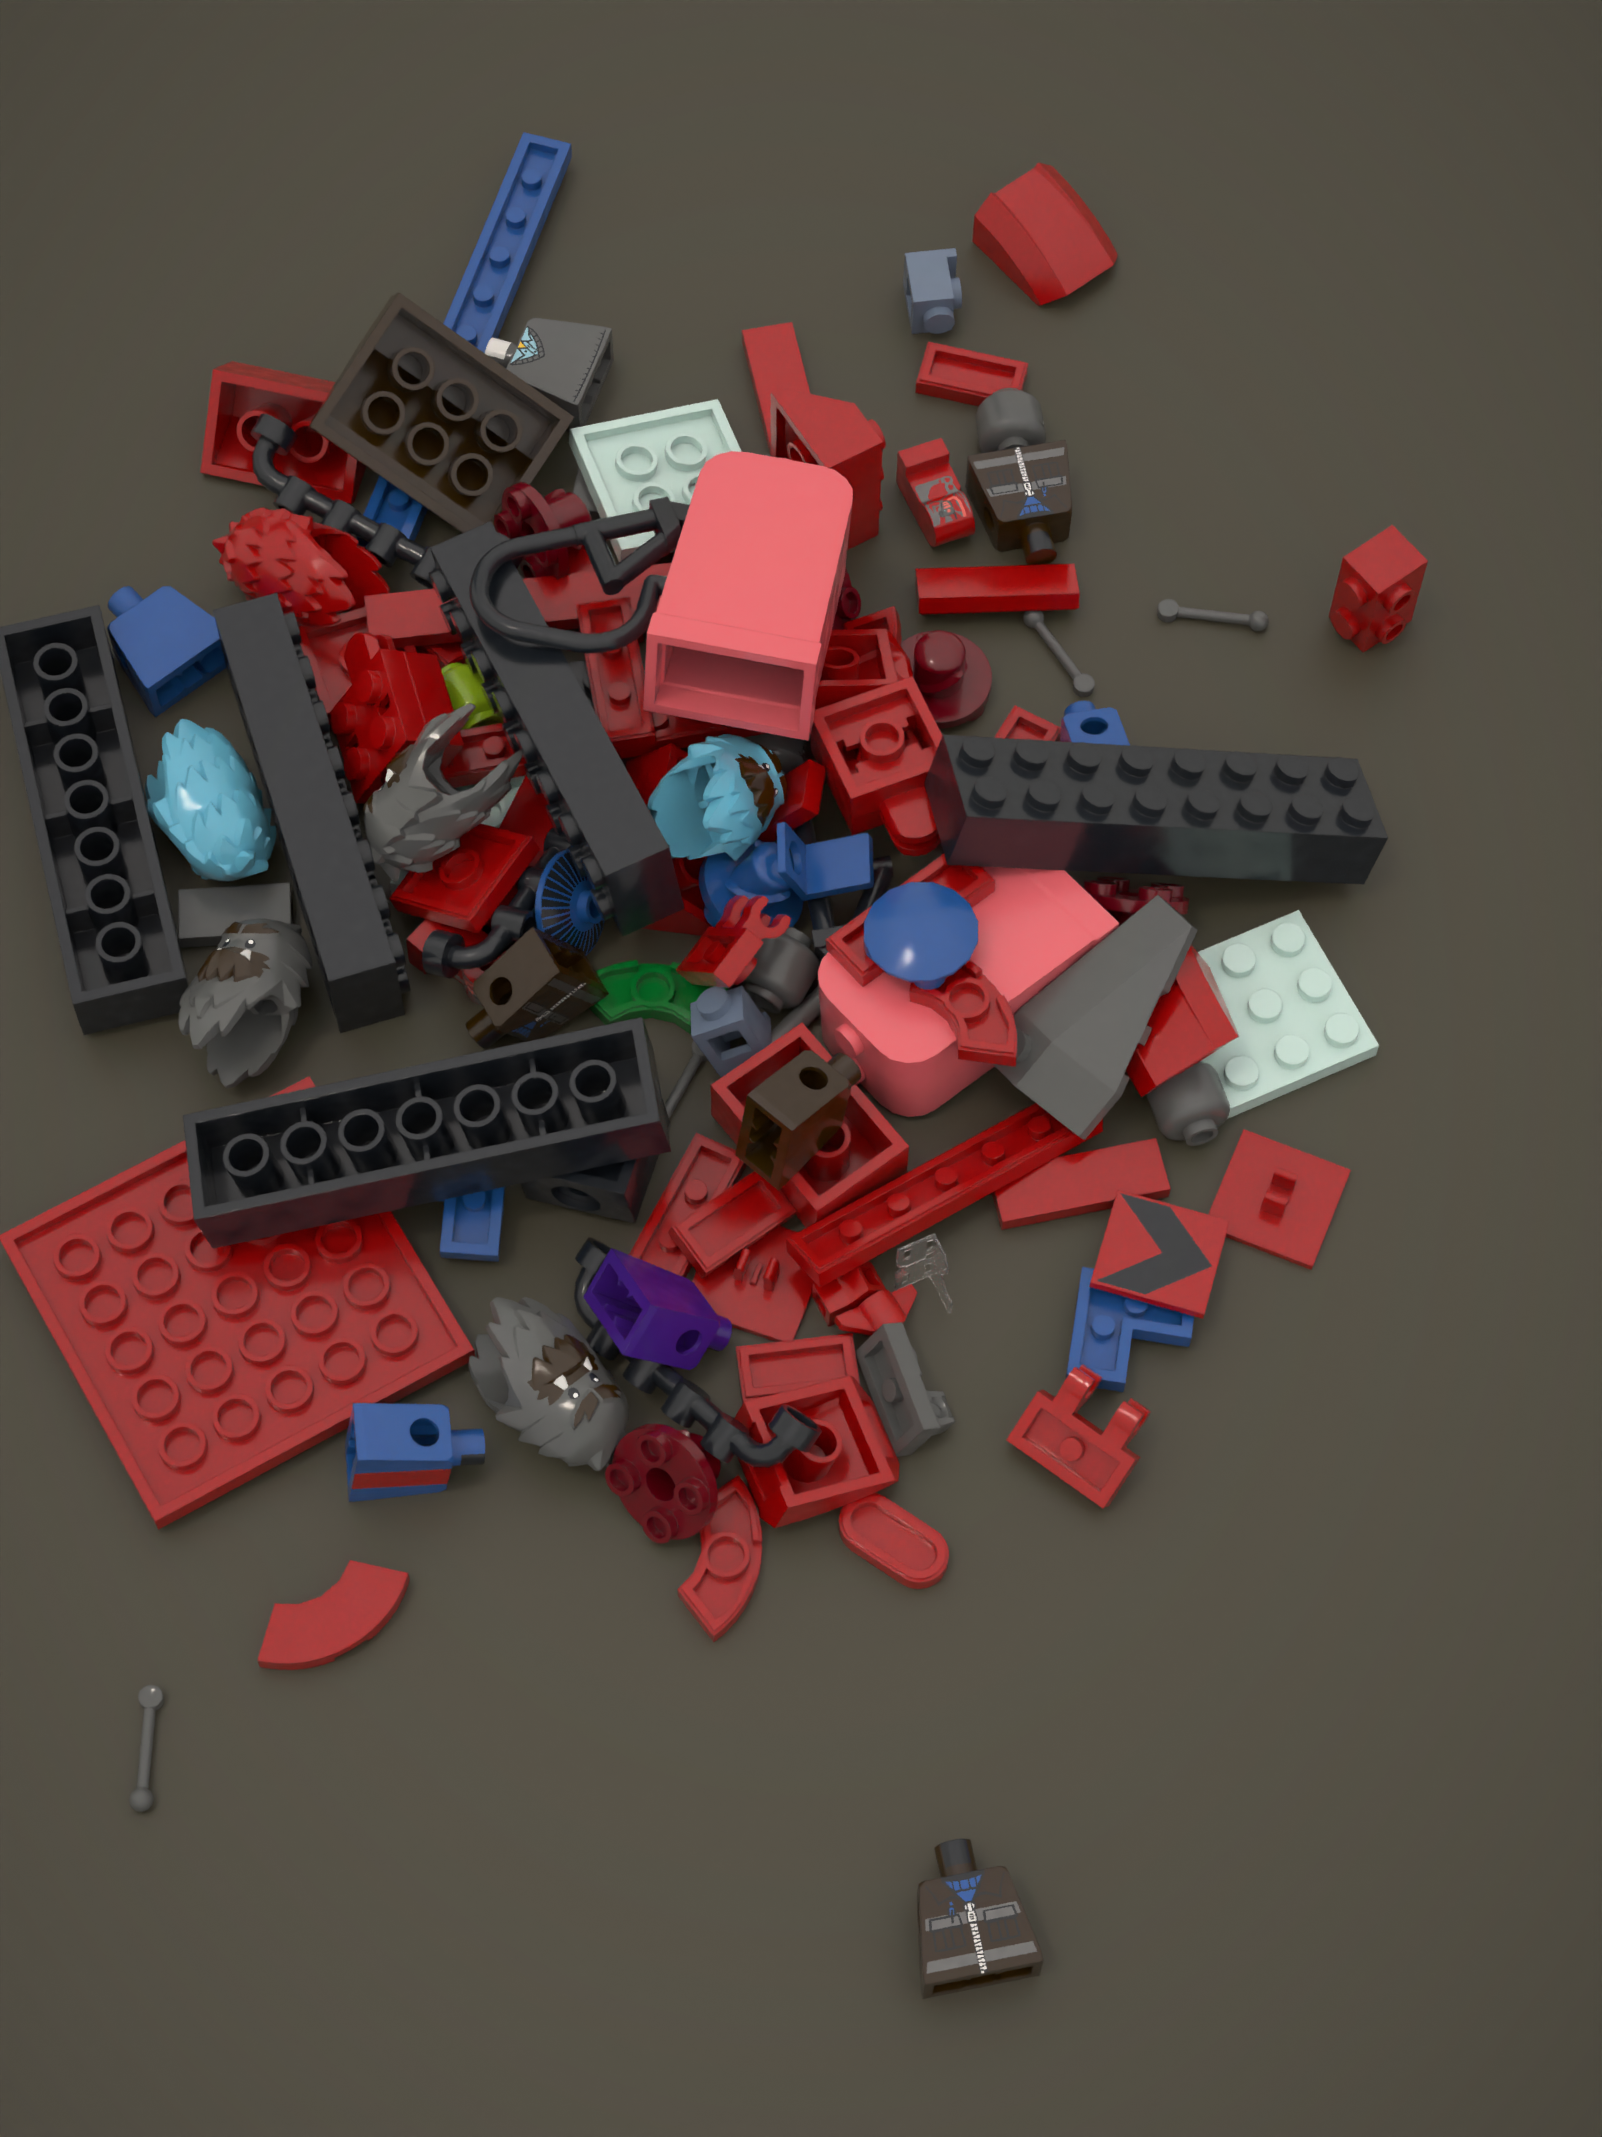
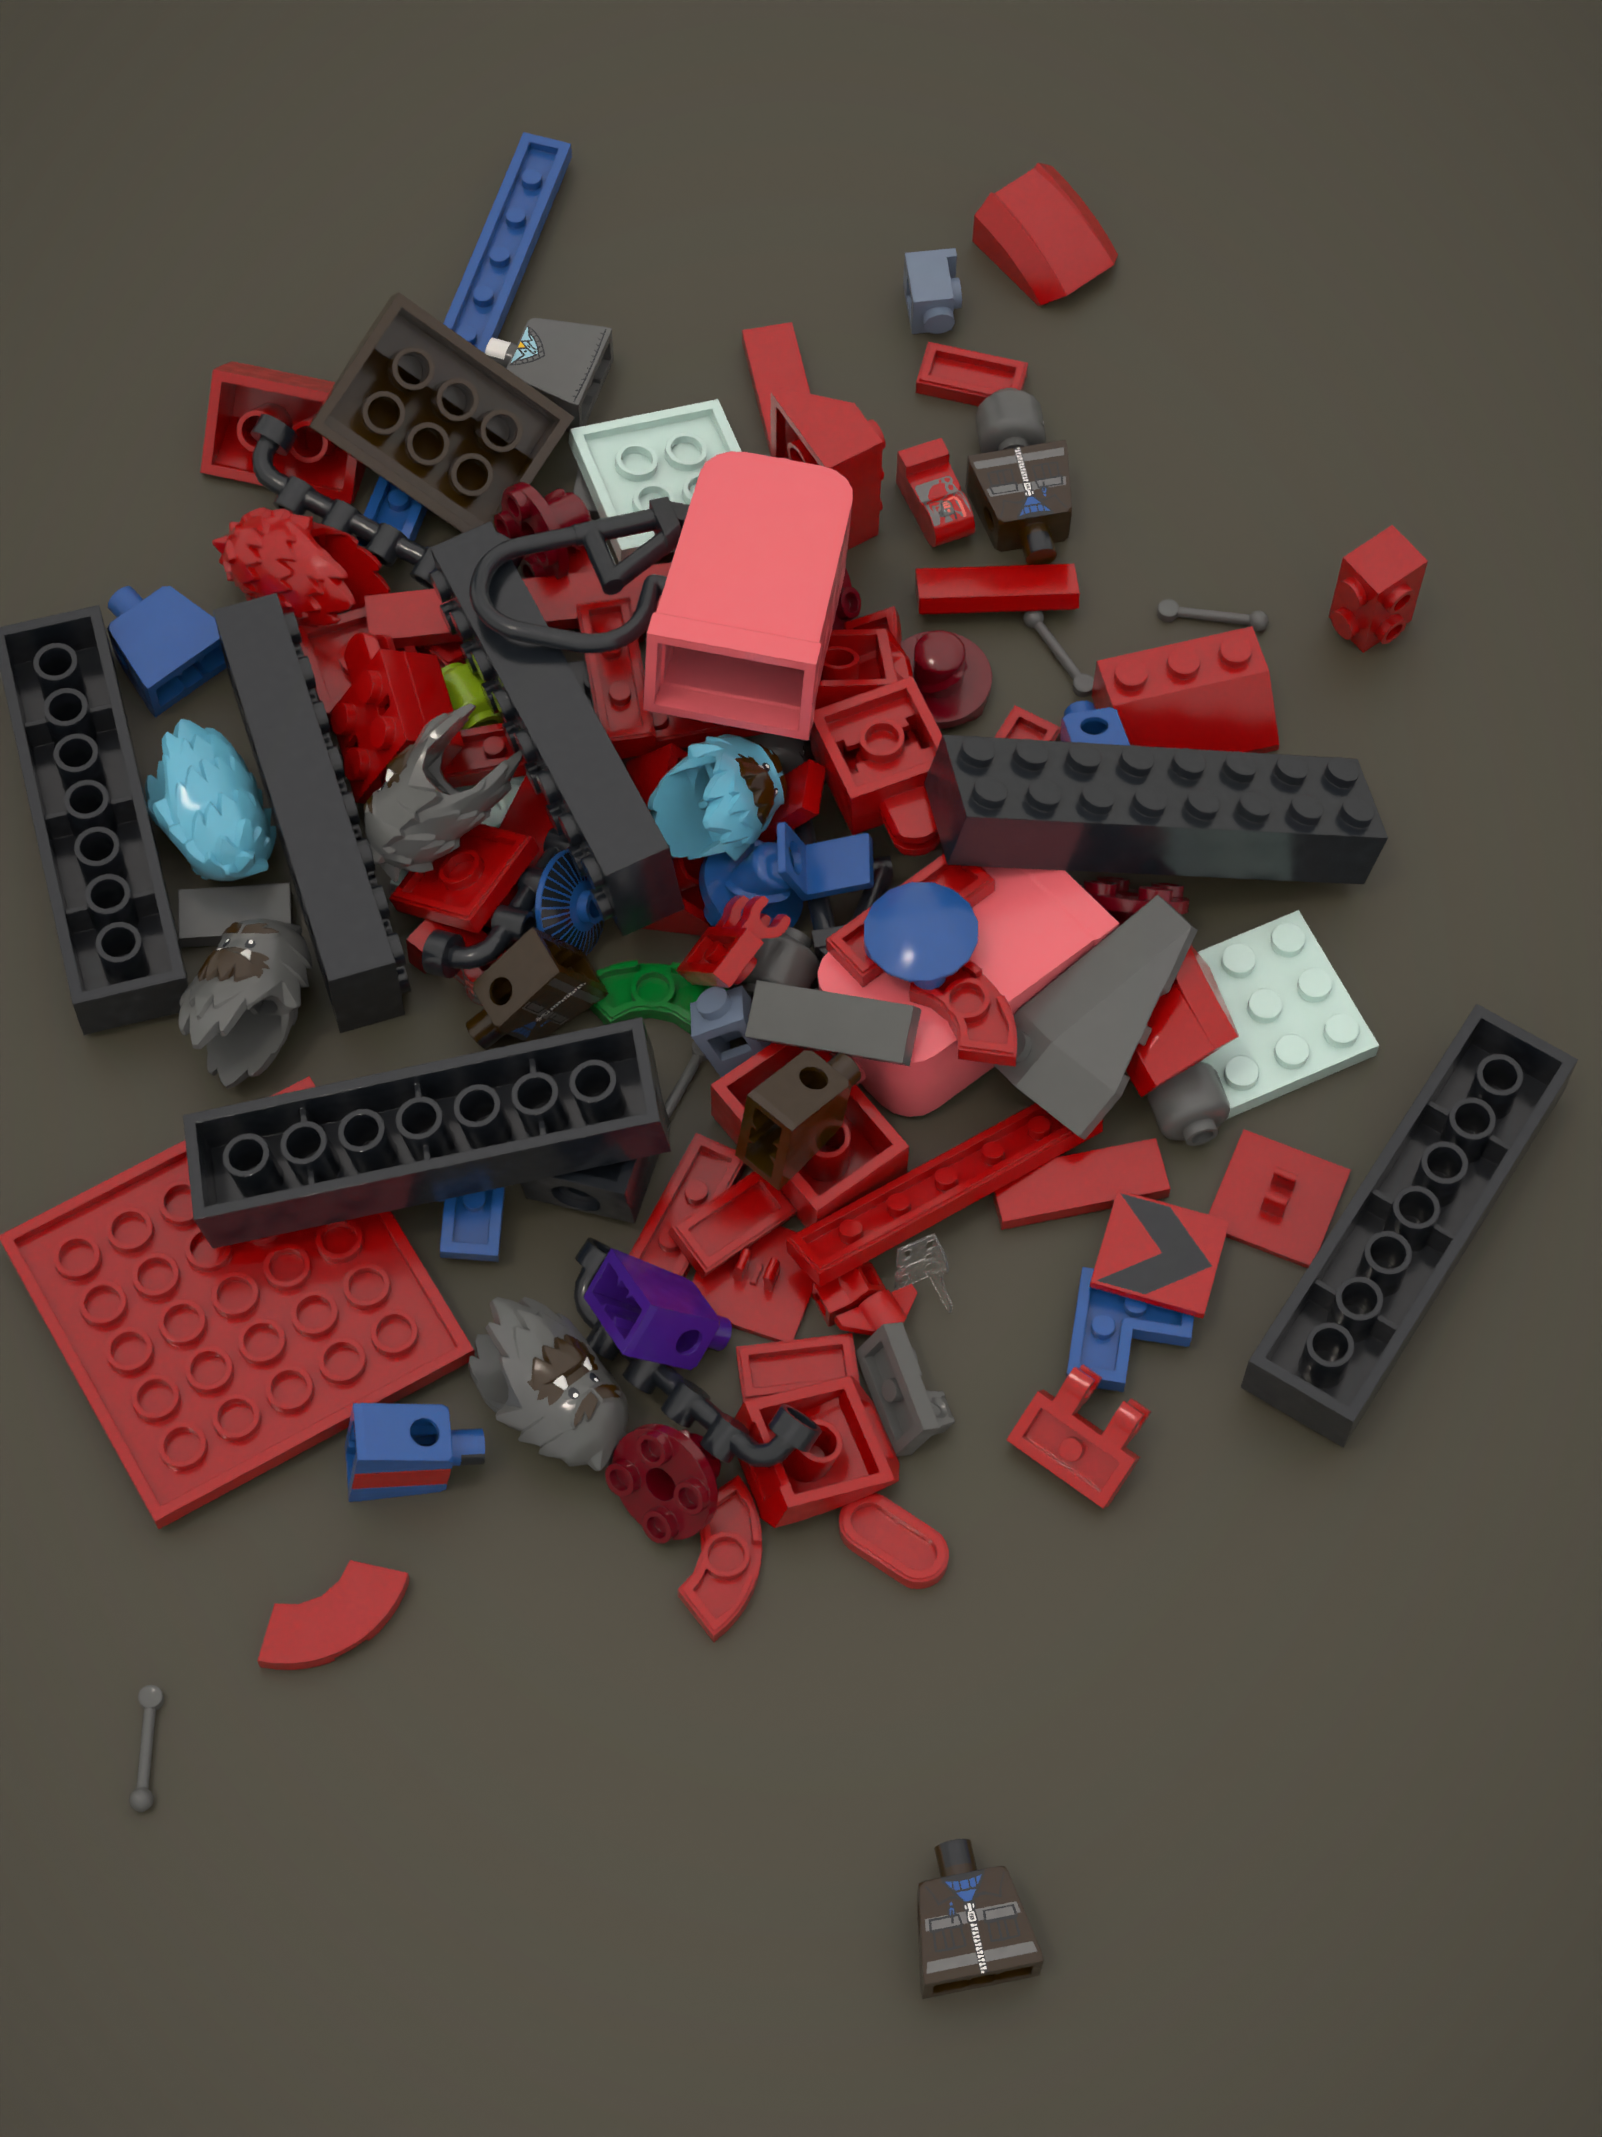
none -> dark grey tile [745,980,921,1066]
none -> red slope [1092,626,1280,753]
none -> black brick [1241,1004,1578,1448]

